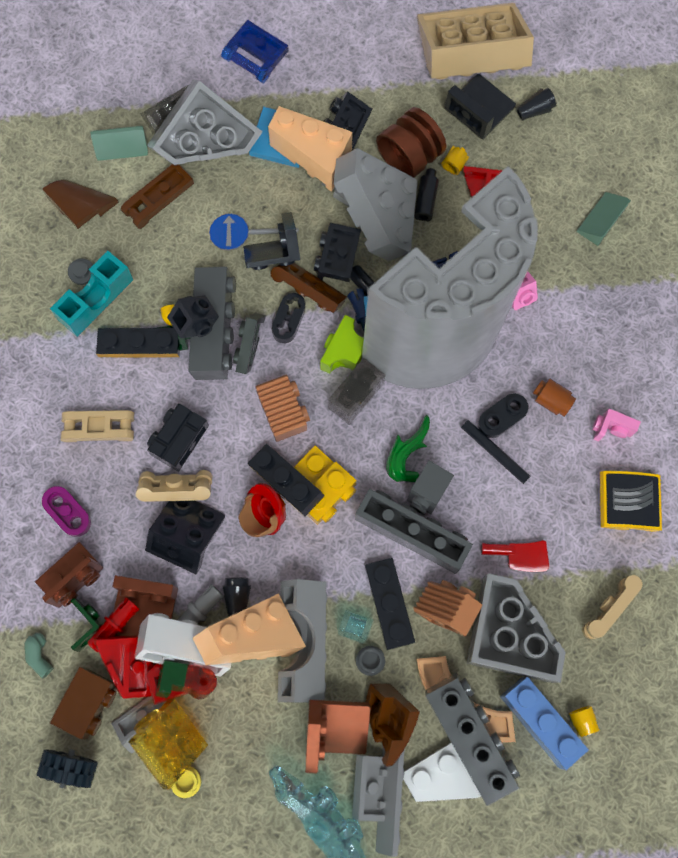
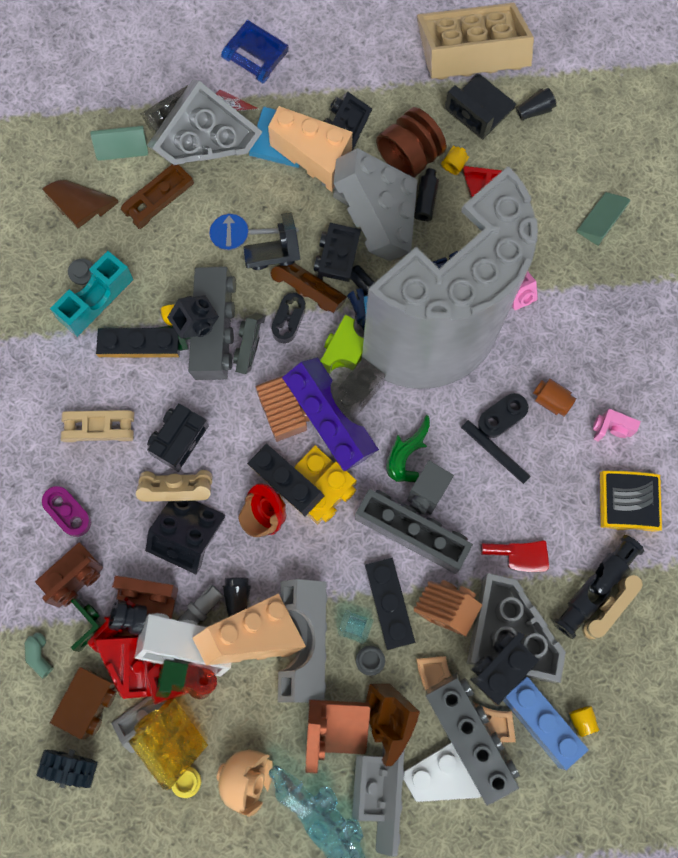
none -> black wheel [108,599,147,636]
none -> sticker [215,89,259,111]
none -> light nougat cylinder [217,750,273,817]
none -> dark purple arch [282,357,379,471]
none -> black bracket [470,631,540,706]
none -> black piece [552,535,645,639]

